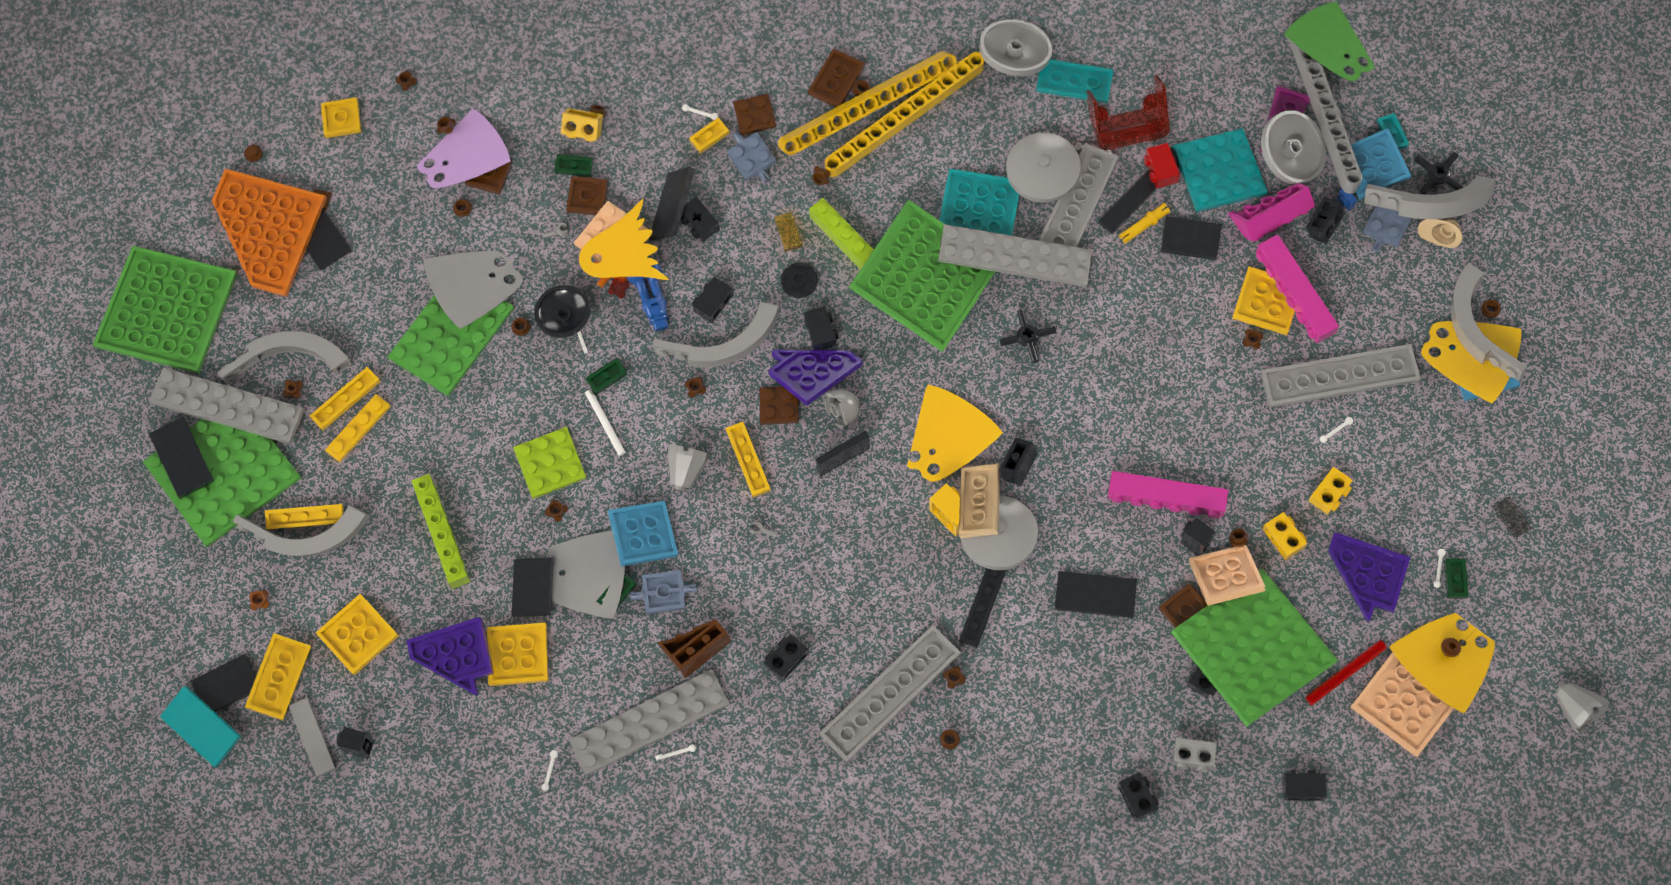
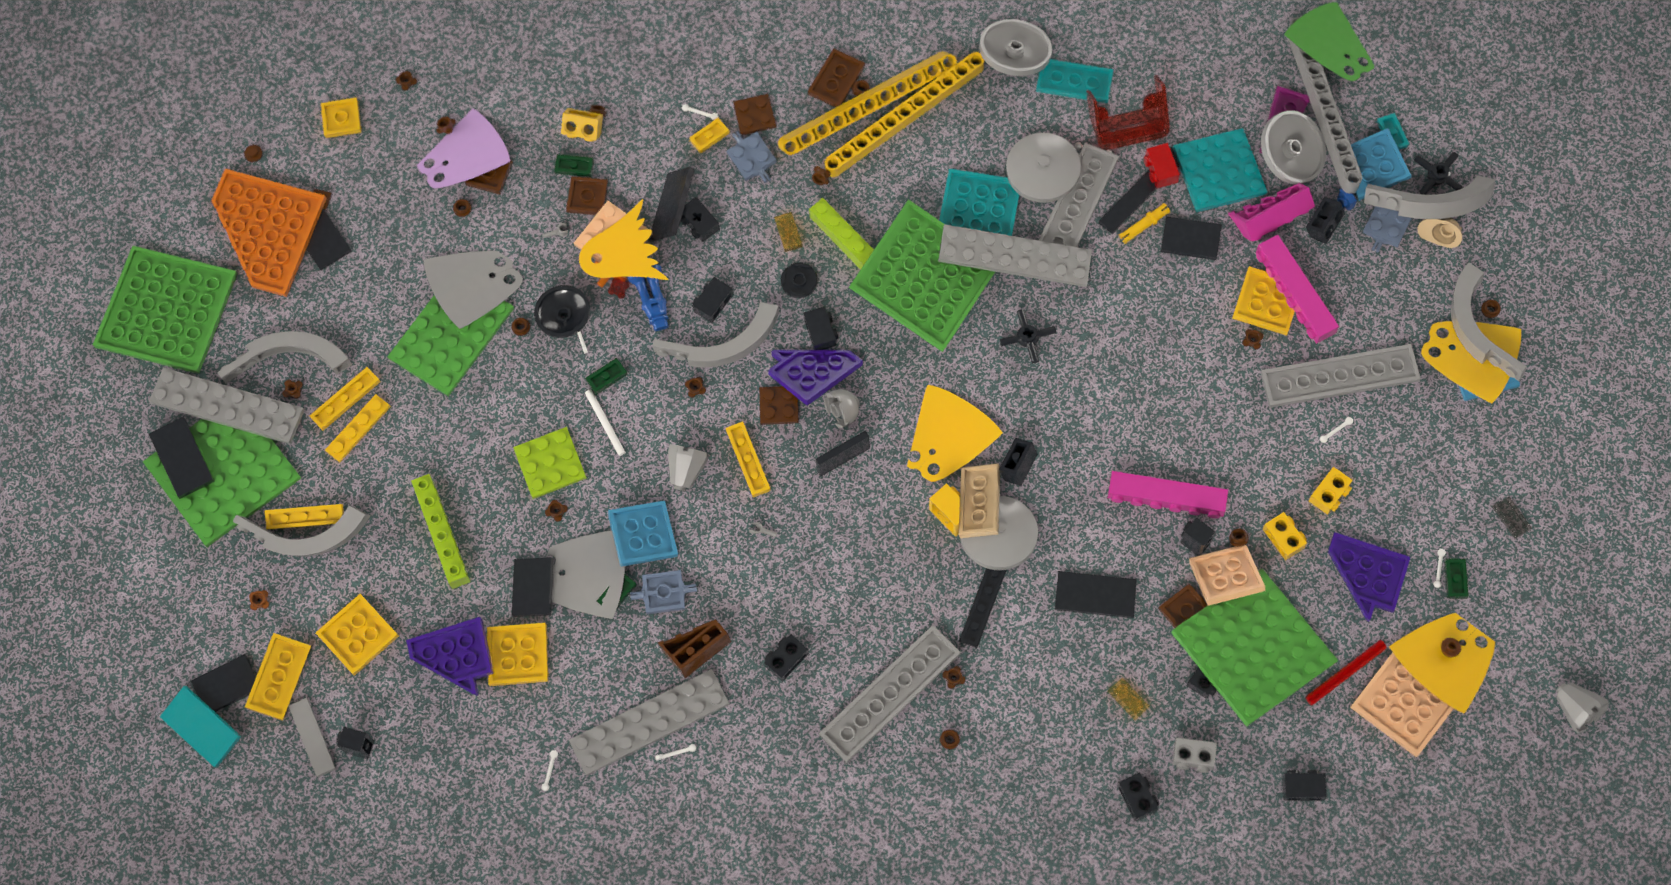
none -> clear yellow plate [1107,678,1150,721]

